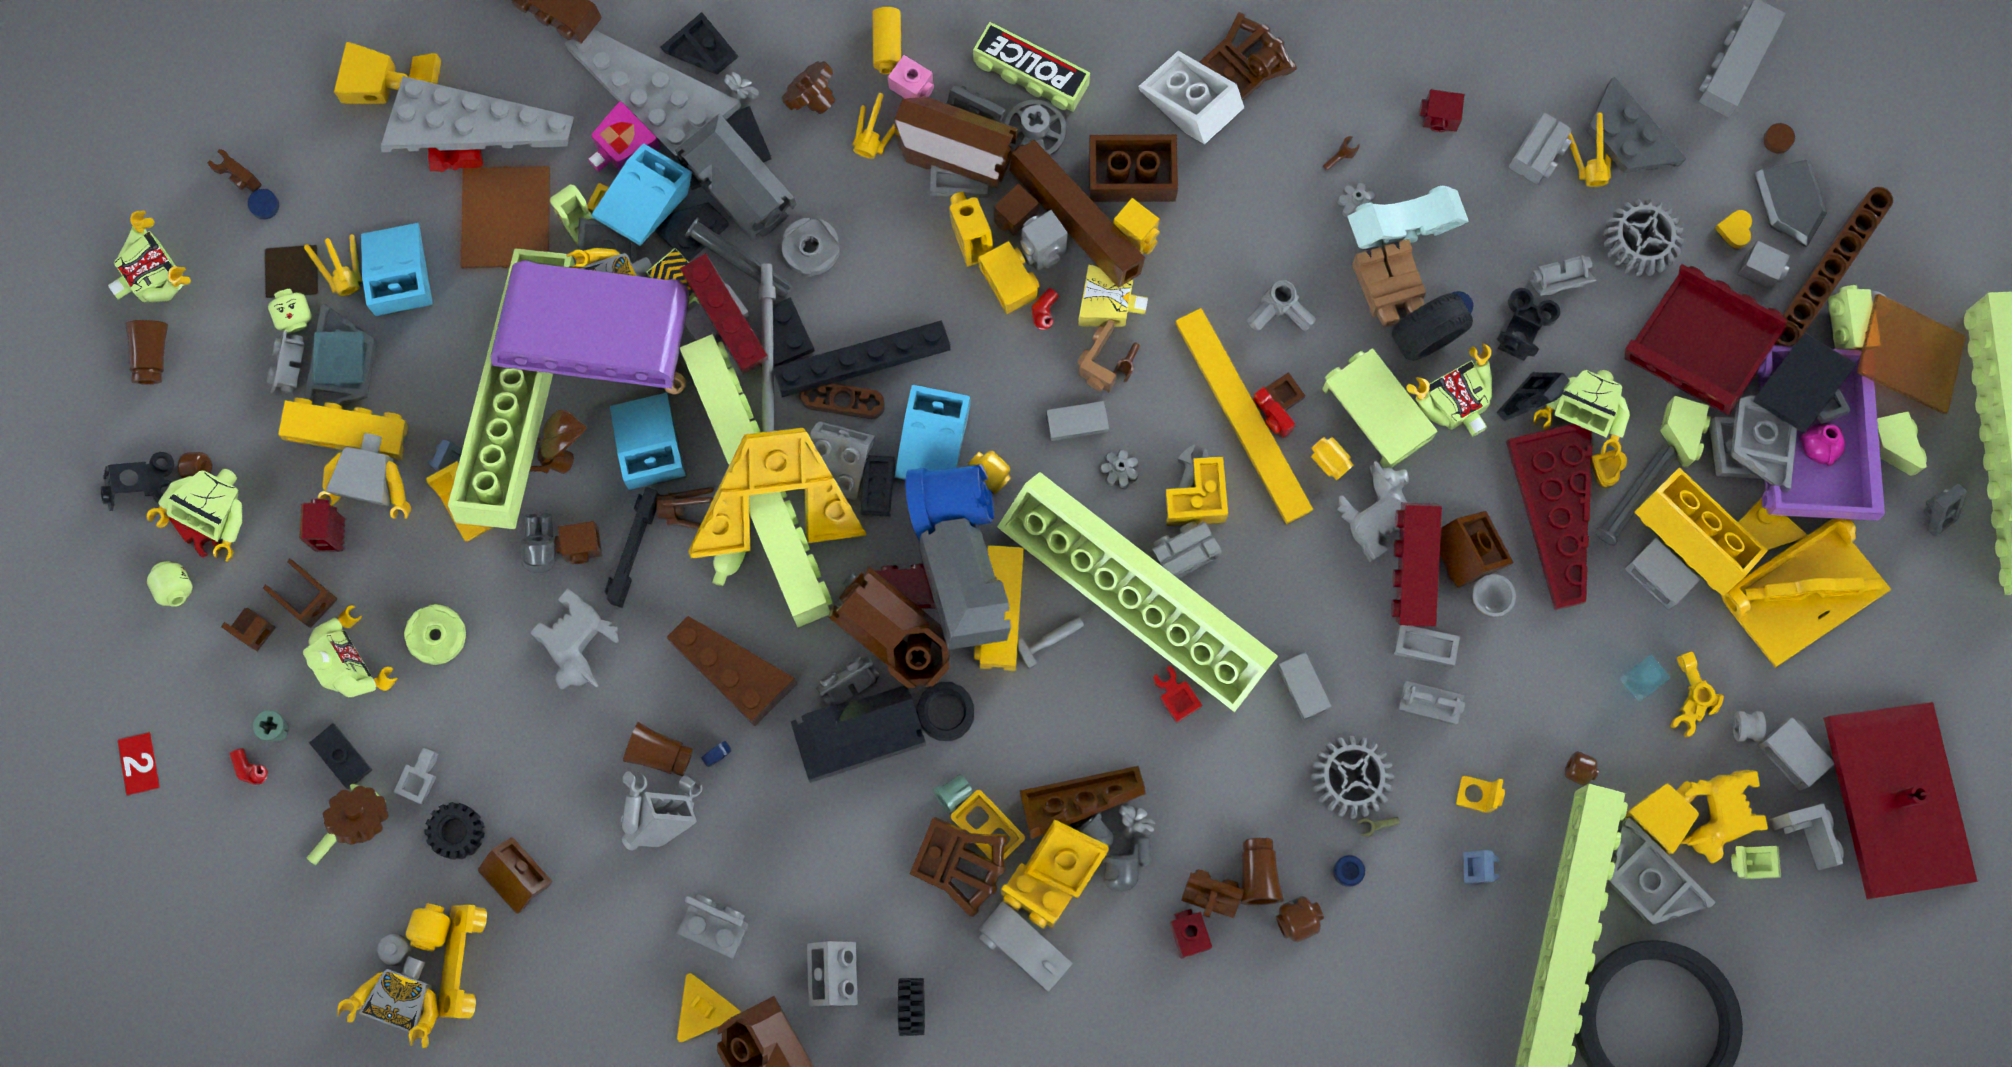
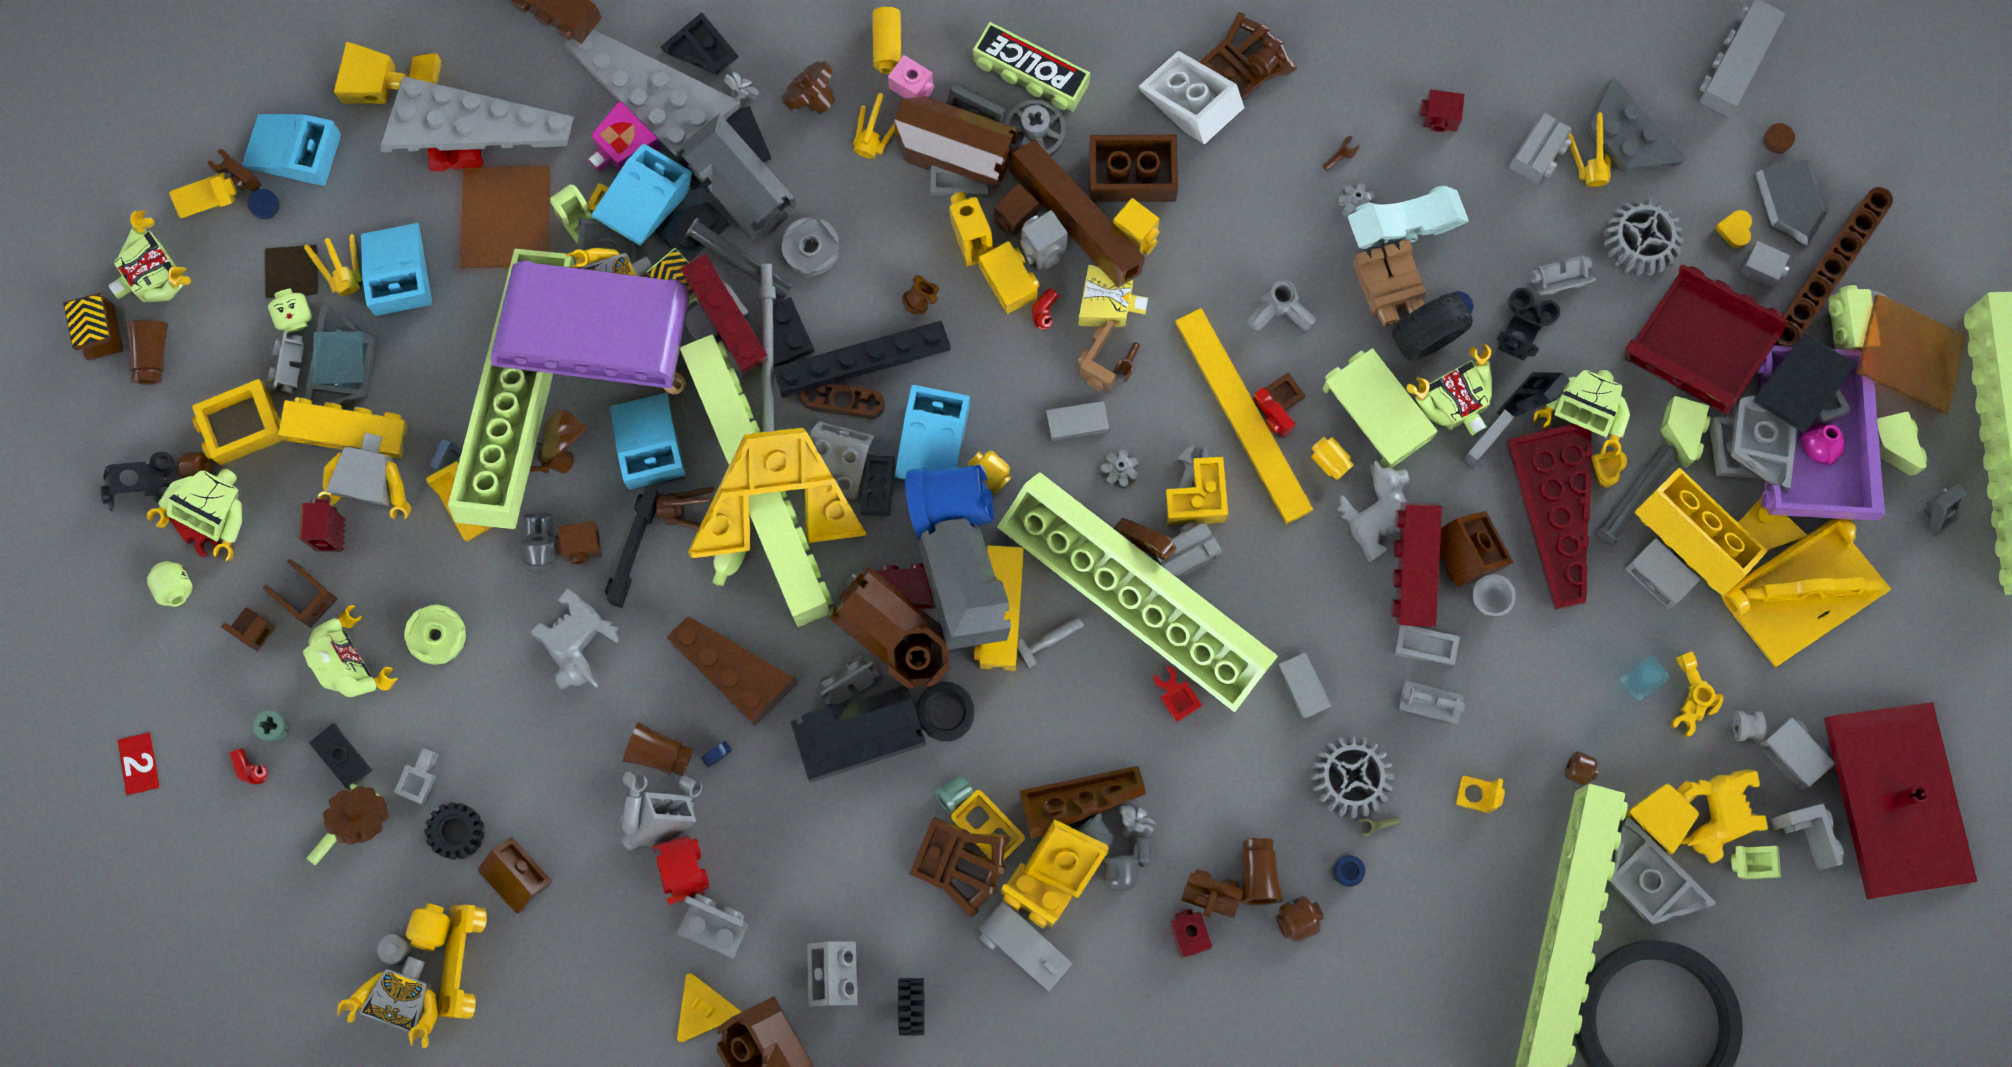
sand blue tile [1463,850,1499,884] -> none
none -> piece [63,293,123,360]
none -> yellow bracket [169,172,237,218]
none -> yellow window [192,379,283,466]
none -> medium azure slope [242,114,341,186]
none -> red brick [653,835,709,905]
none -> reddish brown brick [902,275,939,315]
none -> reddish brown beam [1113,517,1176,561]
none -> light grey tile [1463,410,1514,468]

